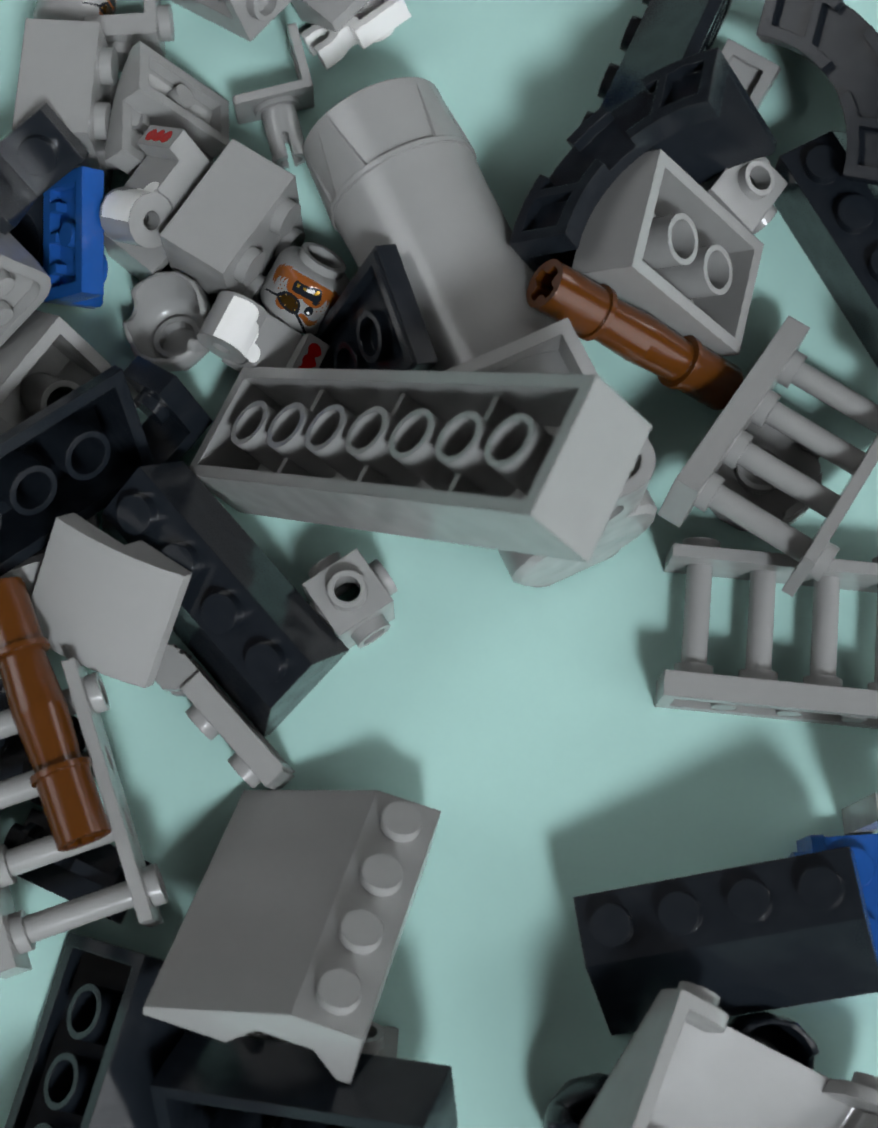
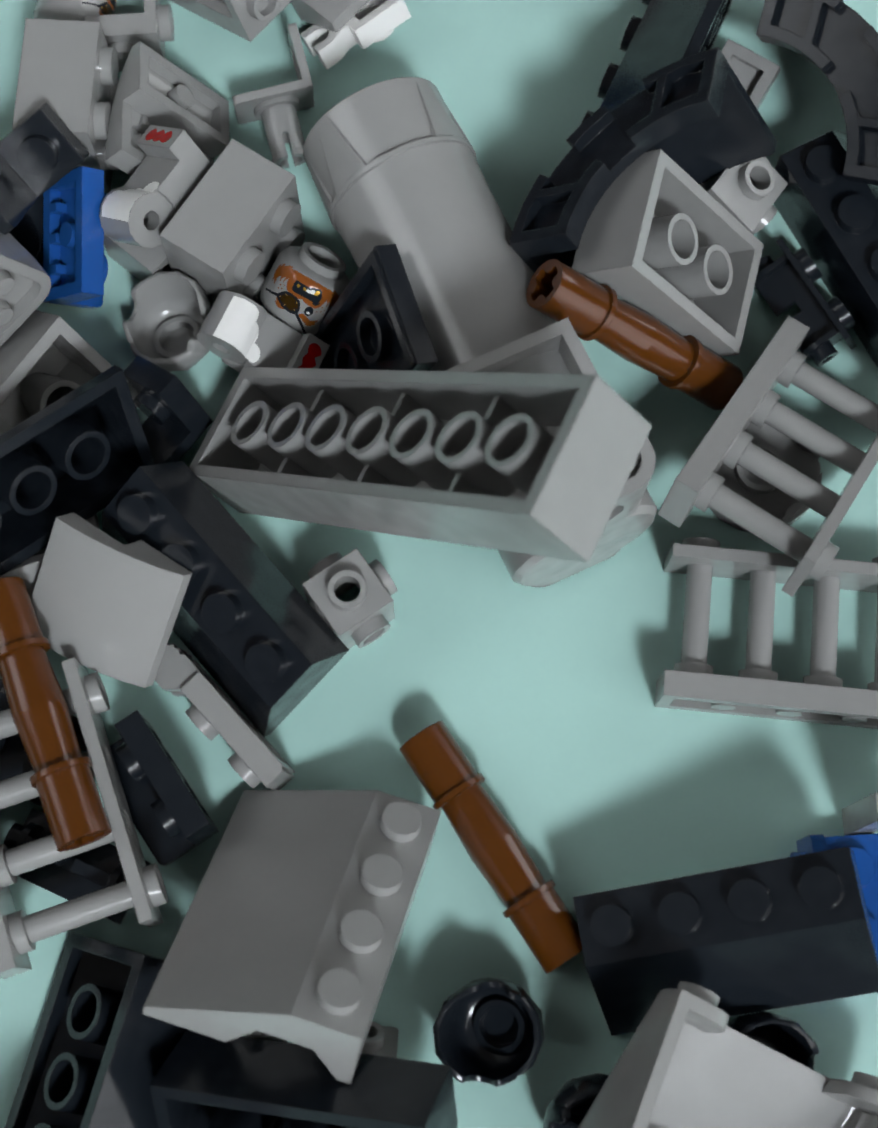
none -> black bracket [110,710,219,866]
none -> reddish brown piece [399,721,582,974]
none -> black hair [433,978,545,1087]
none -> black hinge [754,238,857,367]

